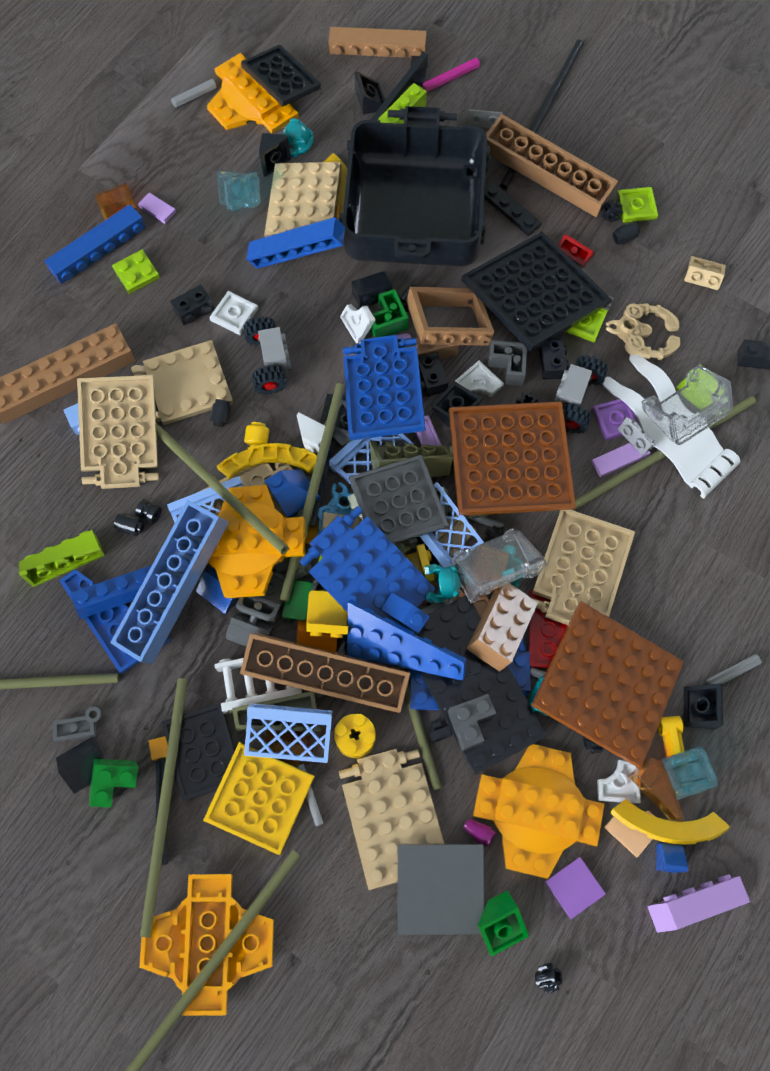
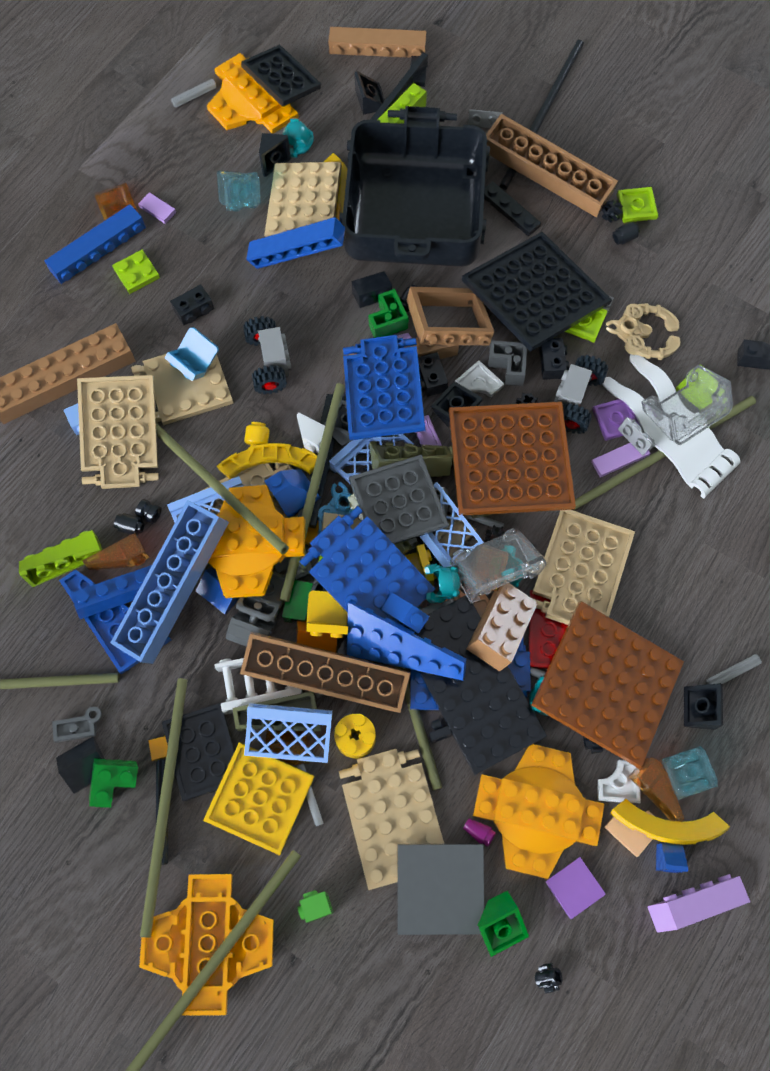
white tile [209,291,259,335] -> none
black brick [210,399,231,427] -> none
white tile [340,304,375,344] -> none
dark pink axle [423,58,480,92] -> none
dark grey brick [448,694,496,751] -> none
red slope [557,234,595,267] -> none
yellow piece [658,716,685,758] -> none
tan bracket [684,256,726,290] -> none
none -> clear orange slope [83,533,149,570]
none -> bracket [165,327,219,381]
none -> bright green brick [297,890,334,923]

